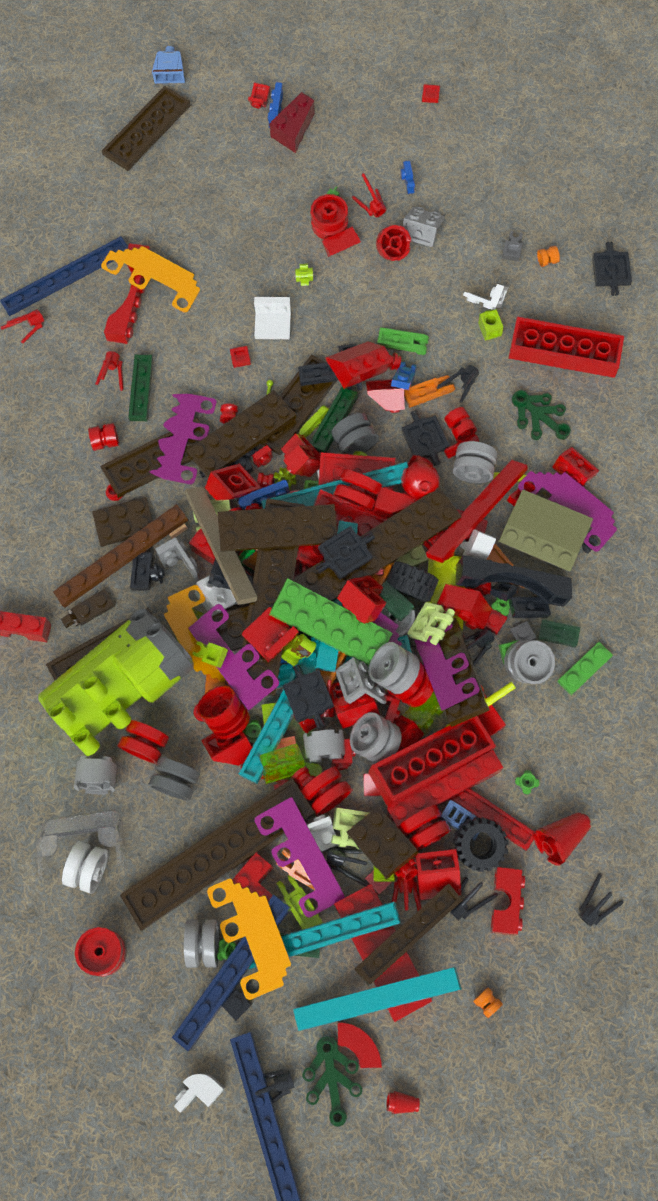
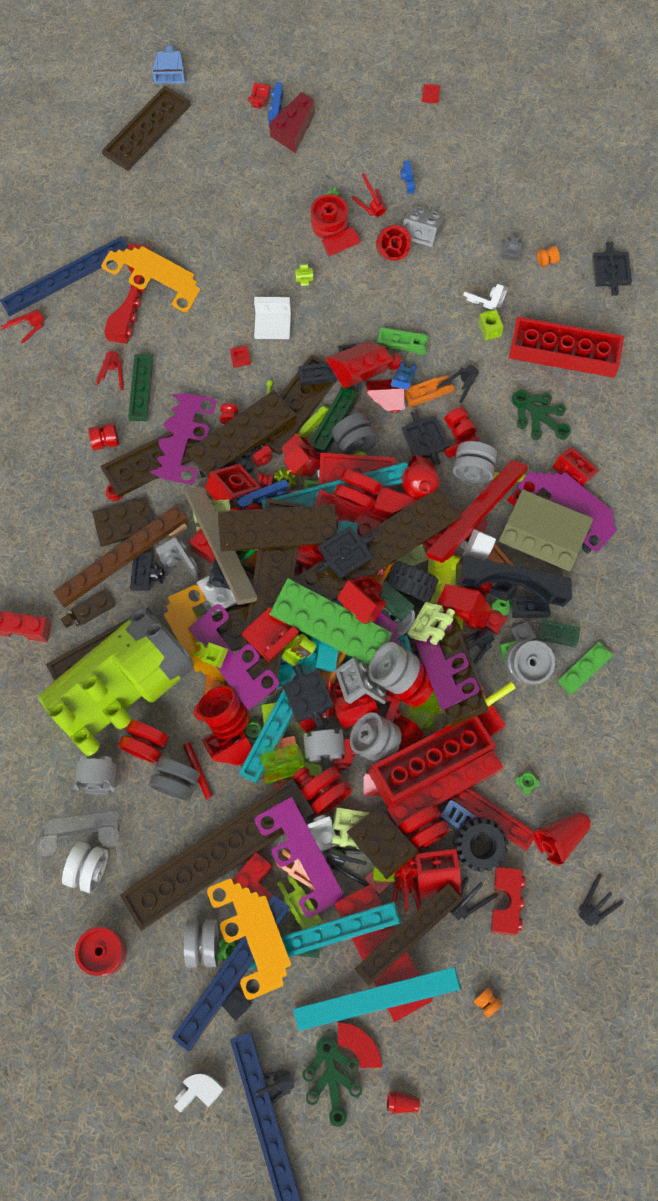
none -> red bar [183,742,213,800]

